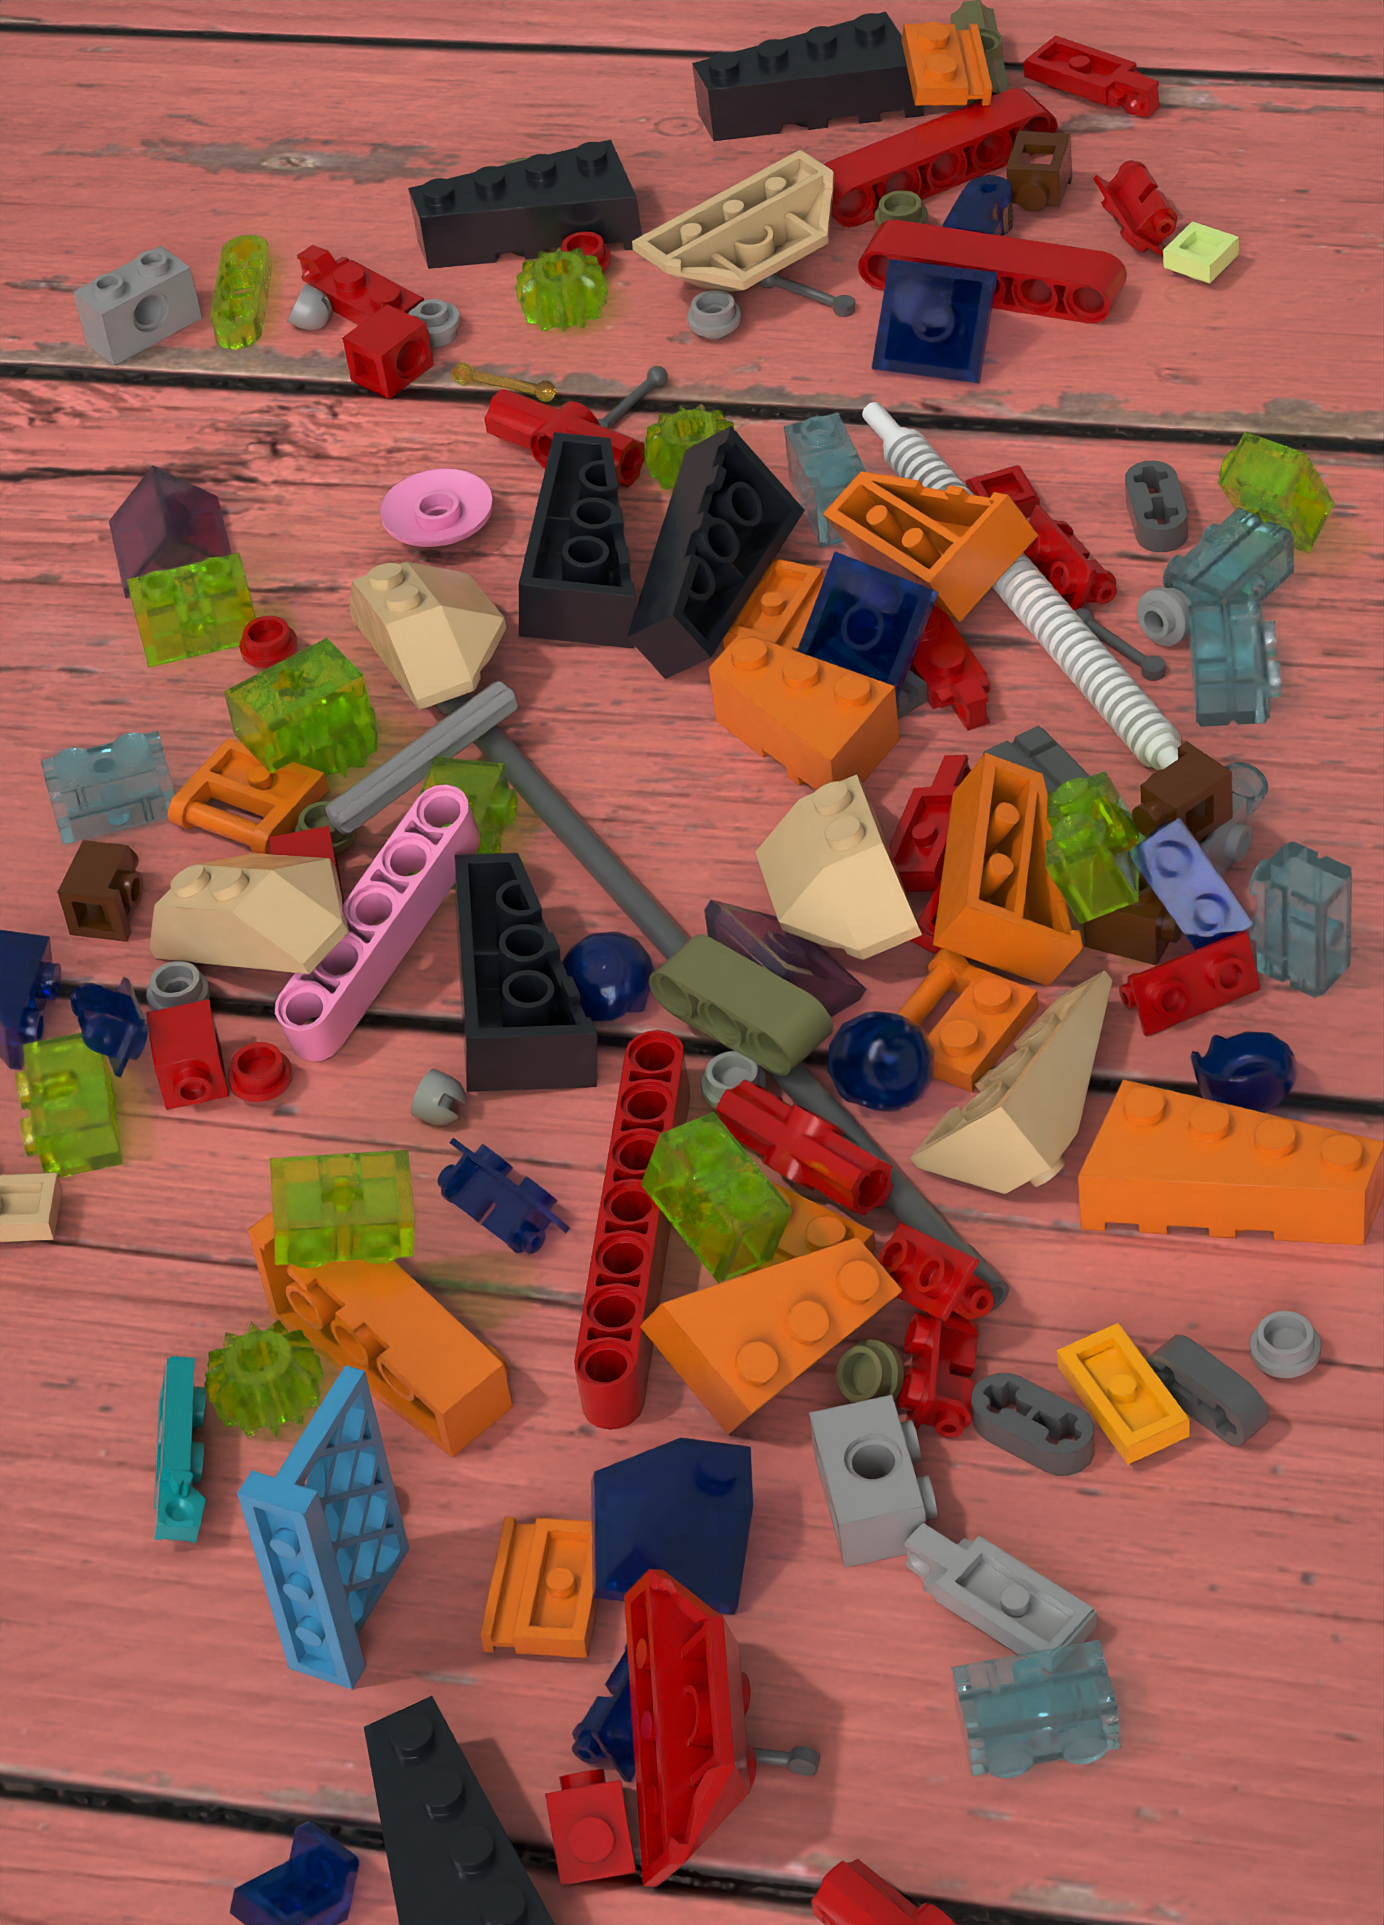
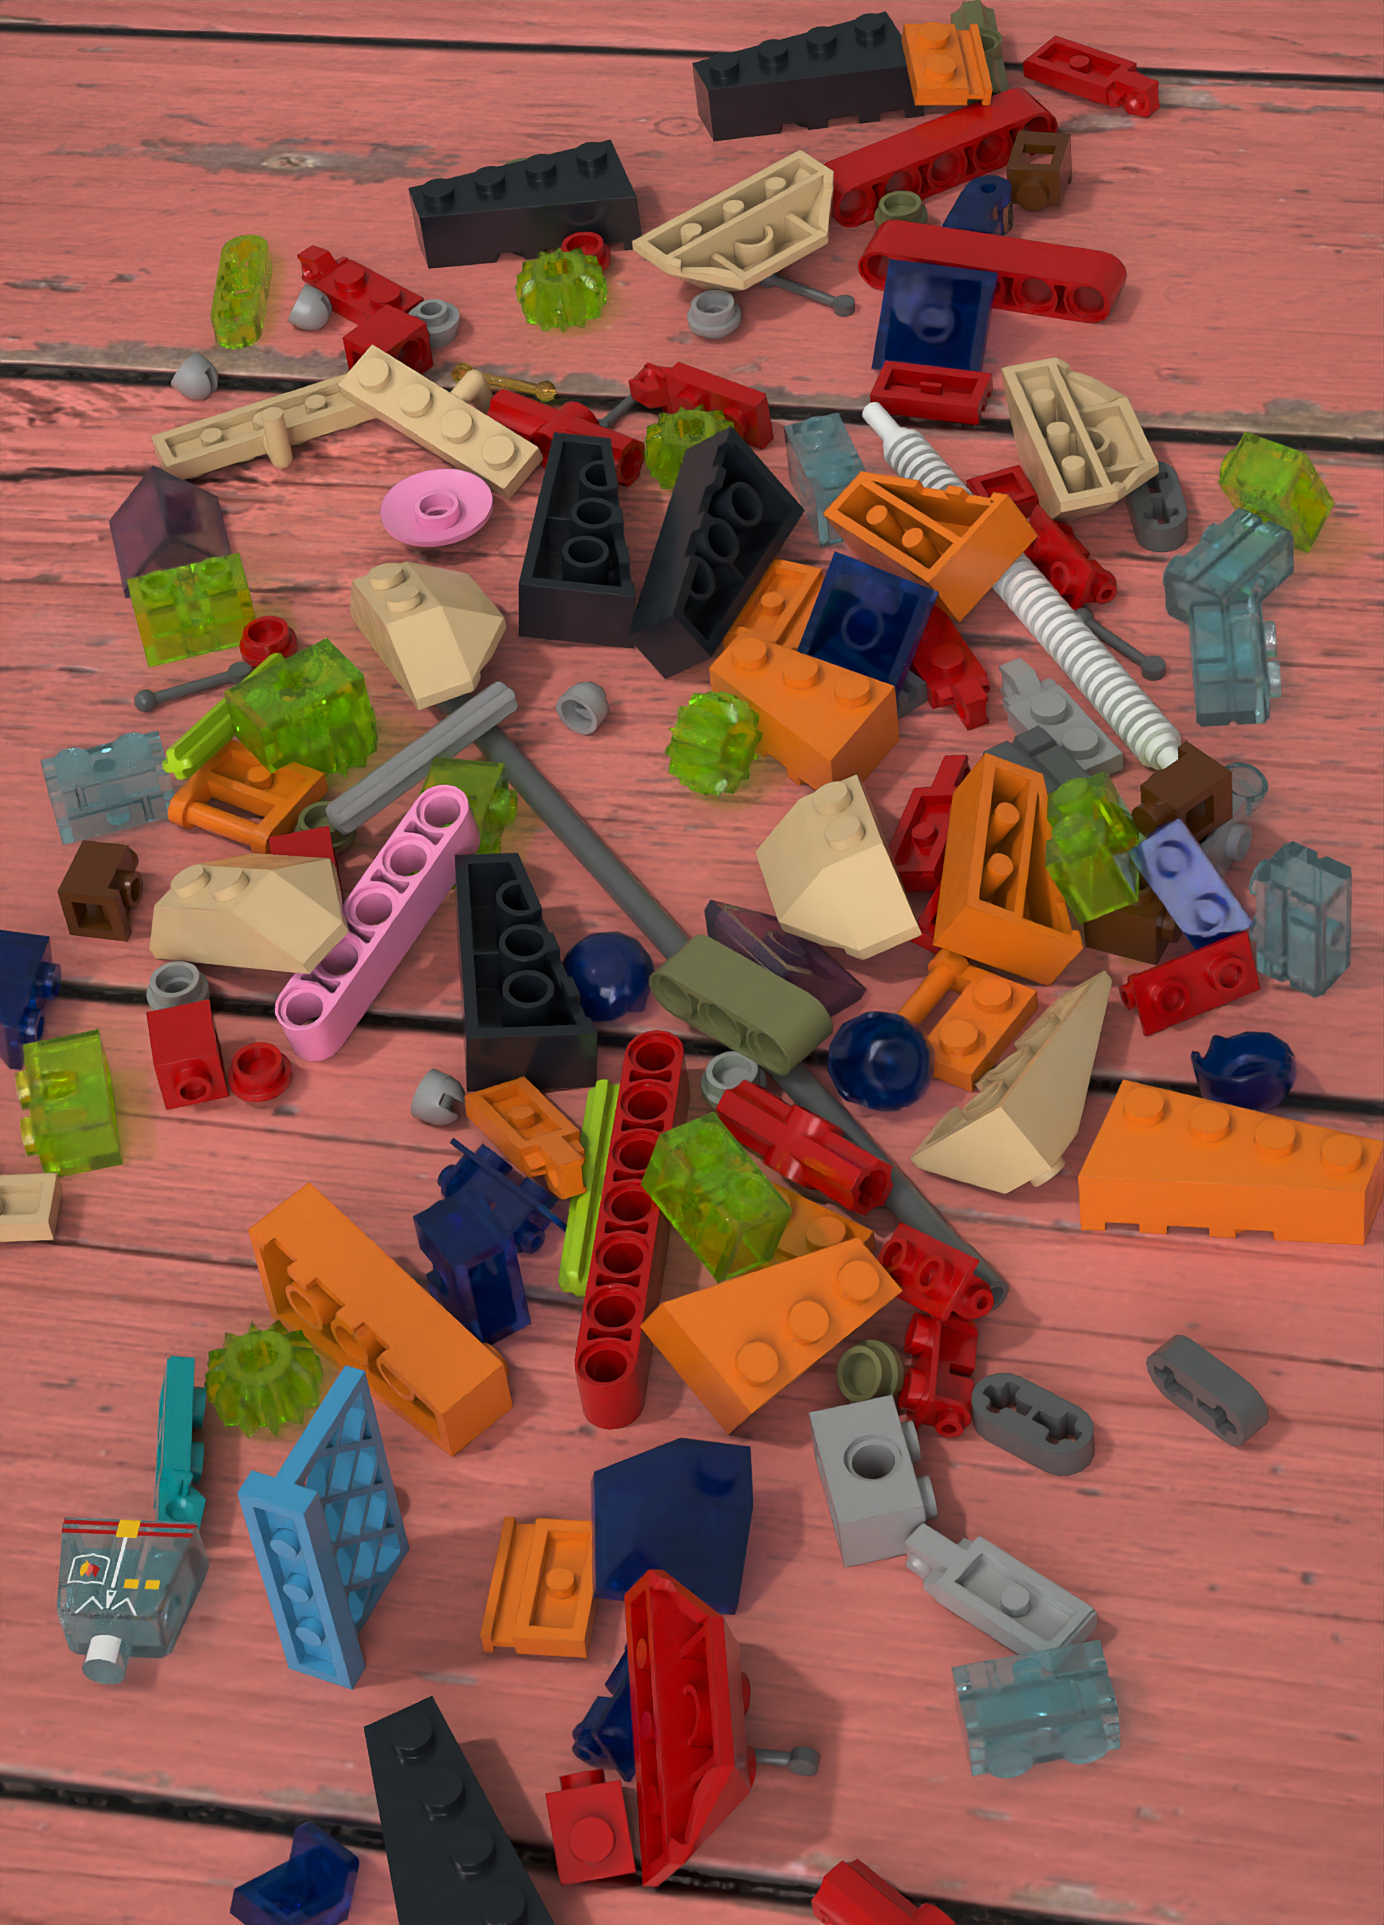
clear blue hinge [70,977,149,1078] -> none
light grey brick [73,245,202,366] -> none
clear neon green brick [269,1150,415,1268] -> none
light orange plate [1056,1323,1190,1465] -> none
red hinge [1093,160,1178,257] -> none
light grey plate [1137,587,1194,646] -> none
yellowish green plate [1163,221,1239,283] -> none
light grey plate [1250,1311,1321,1378] -> none
none -> clear light blue torso [57,1517,209,1684]
none -> dark grey hinge [134,661,252,712]
none -> tan plate [151,373,377,484]
none -> lime axle [162,653,297,780]
none -> light grey hinge [171,352,219,400]
none -> tan plate [338,344,544,500]
none -> clear blue brick [413,1185,531,1345]
none -> orange hinge [464,1077,587,1200]
none -> light grey hinge [556,682,609,735]
none -> lime axle [558,1079,620,1298]
none -> red hinge [629,362,774,450]
none -> clear neon green gear [664,691,763,796]
none -> red tile [870,361,993,425]
none -> light grey hinge [999,657,1124,781]
none -> tan wedge [1001,357,1159,521]

